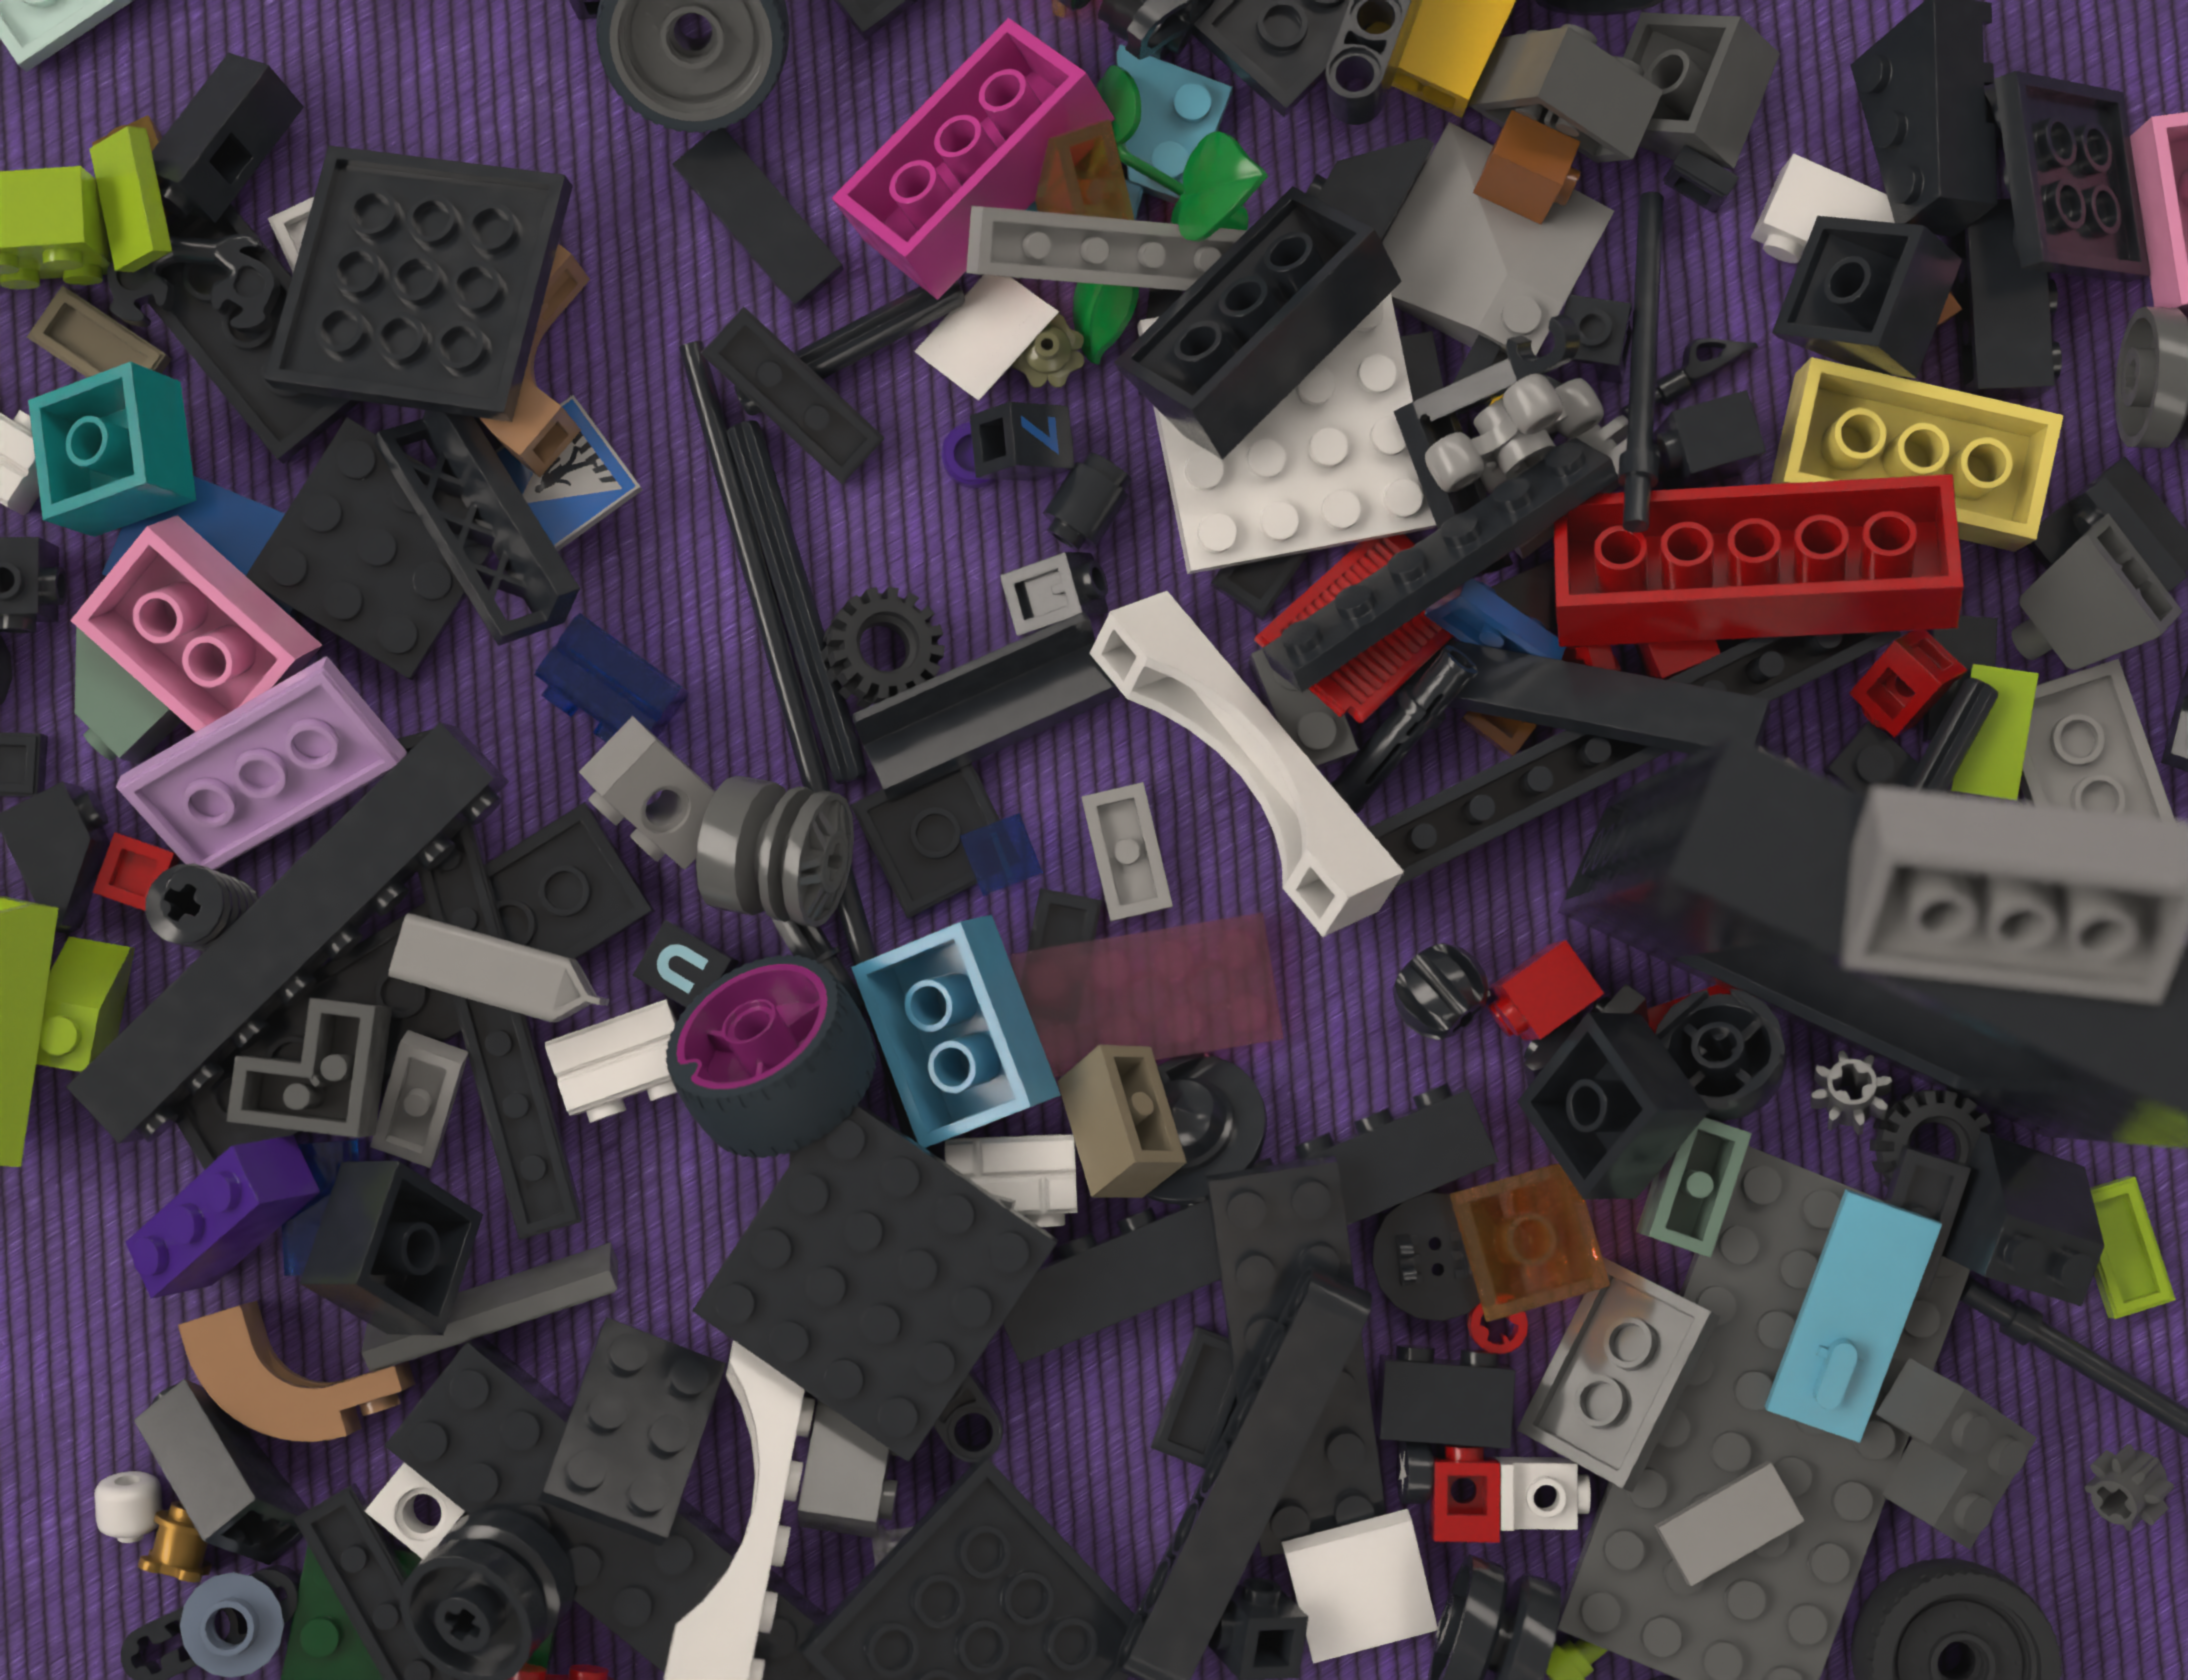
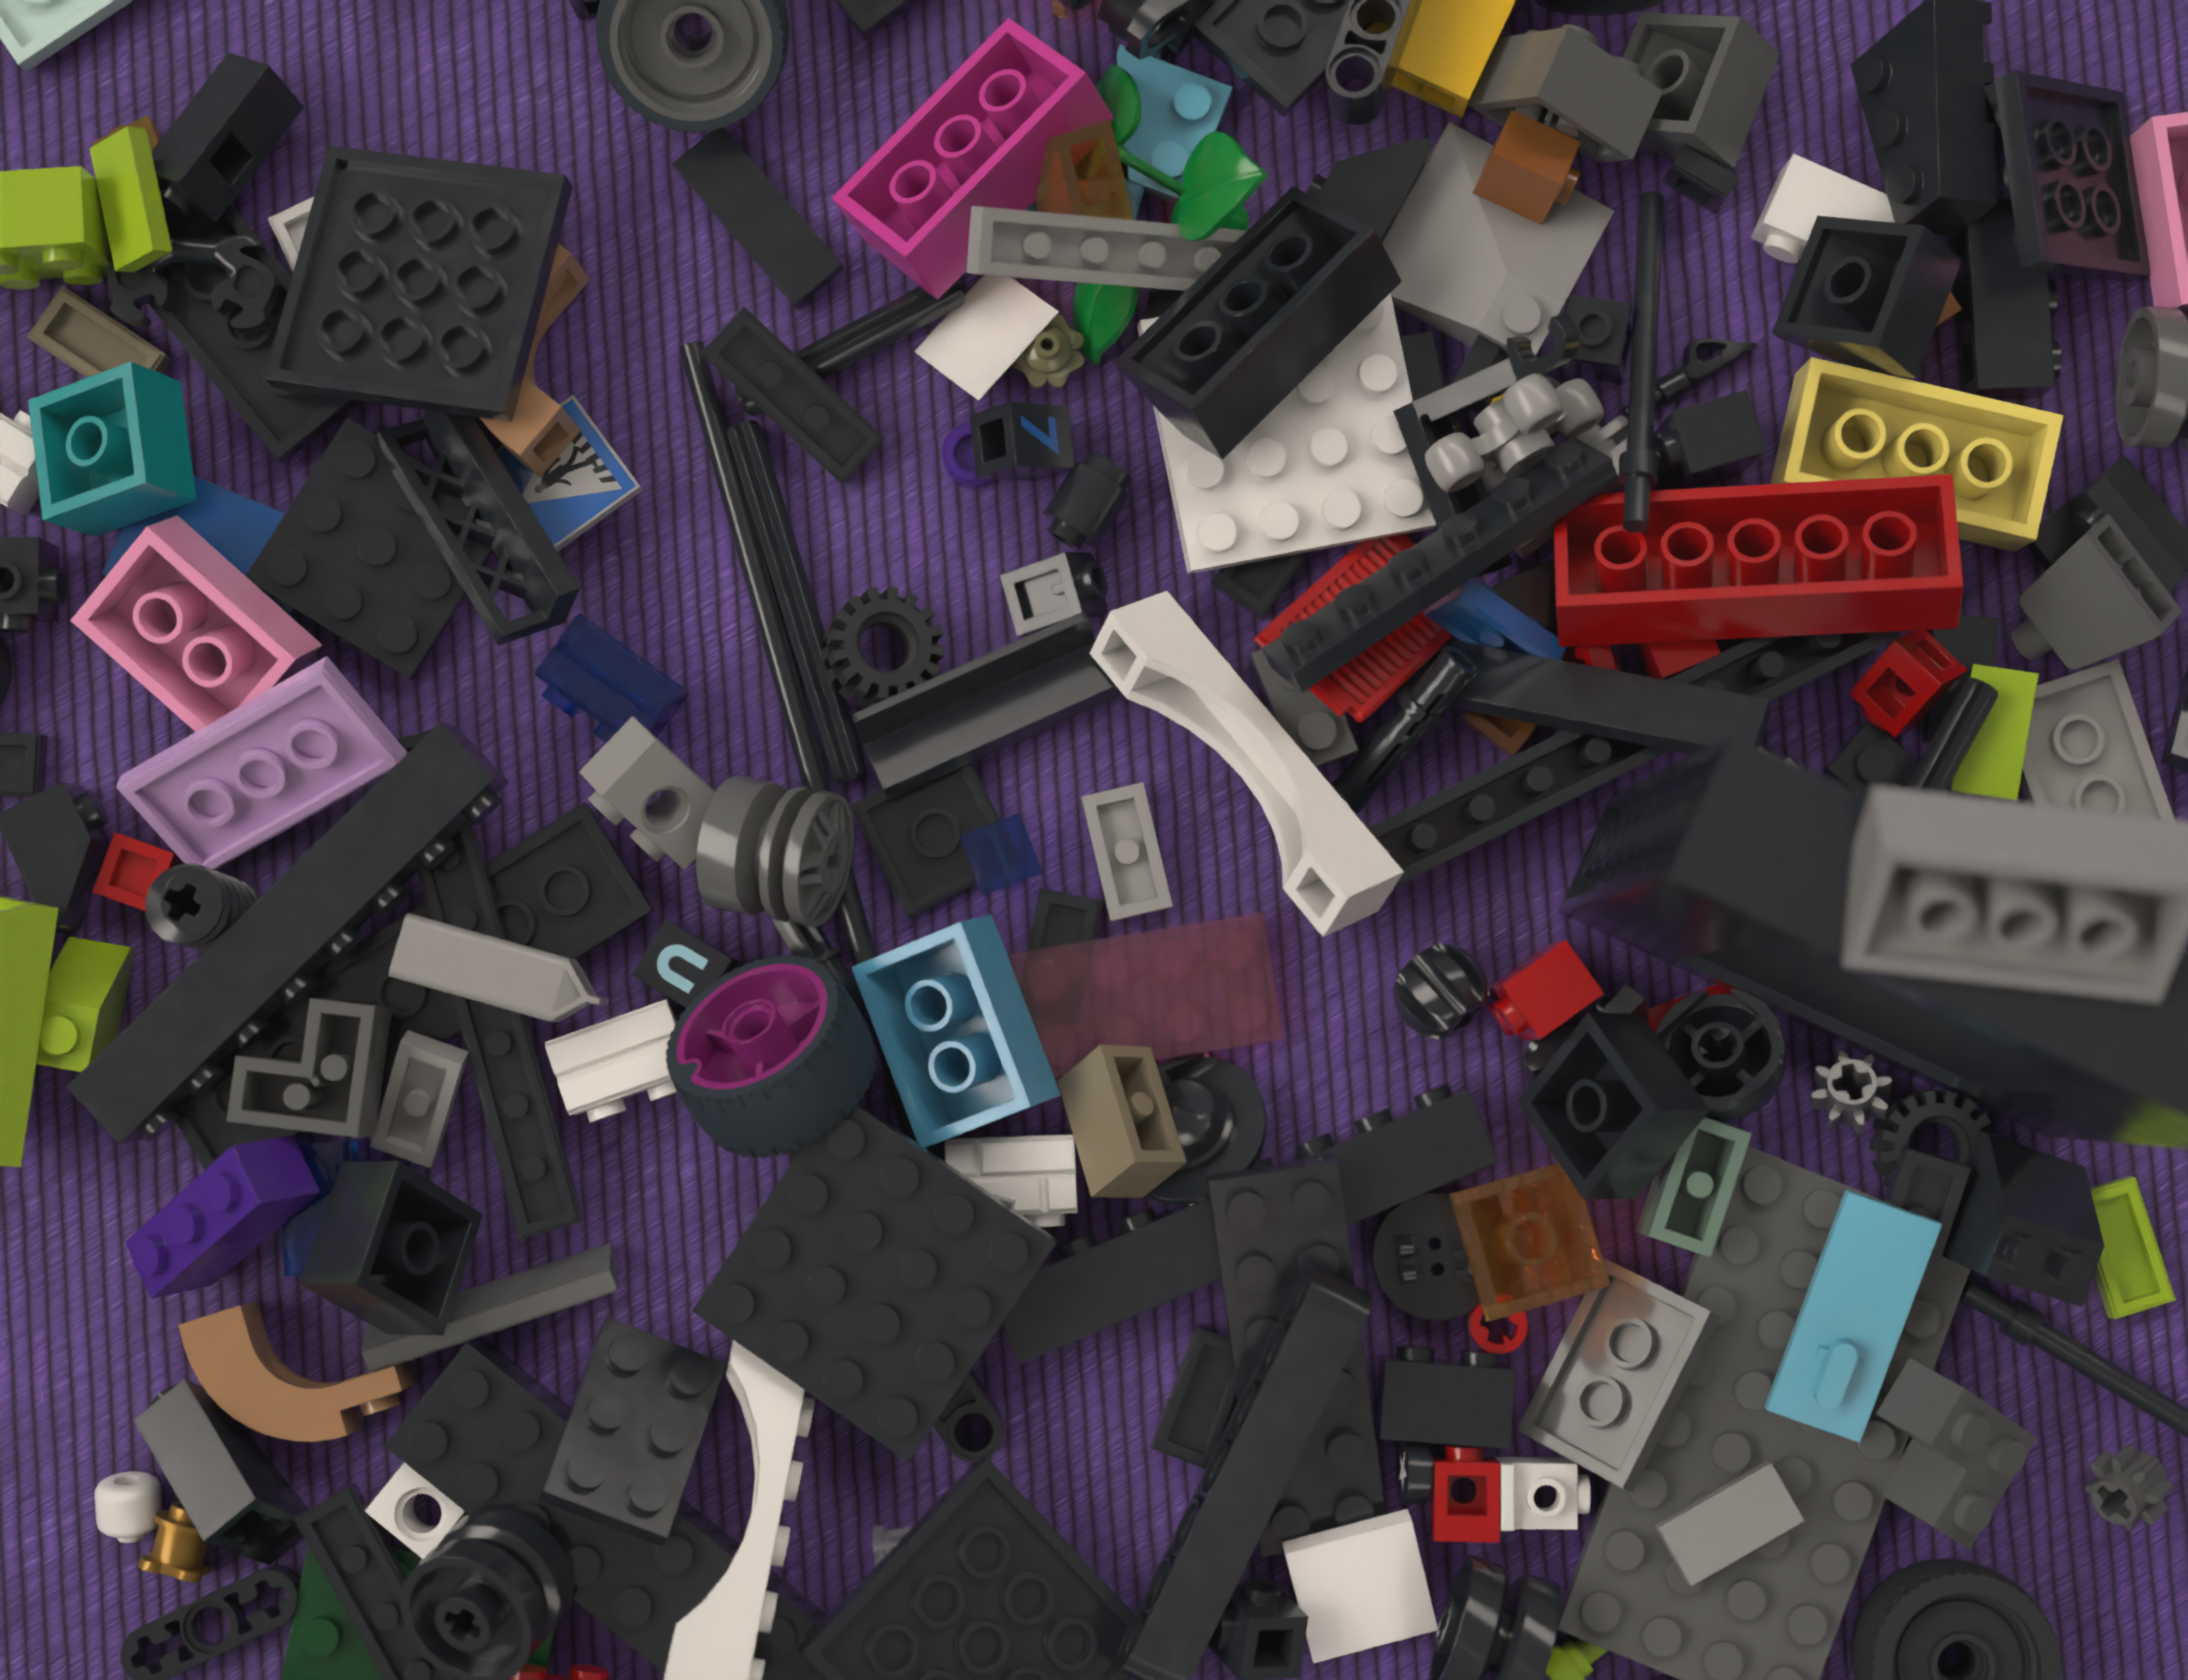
sand green slope [75,626,183,764] -> none
sand blue piece [180,1572,284,1678] -> none
brick [798,1399,899,1539] -> none

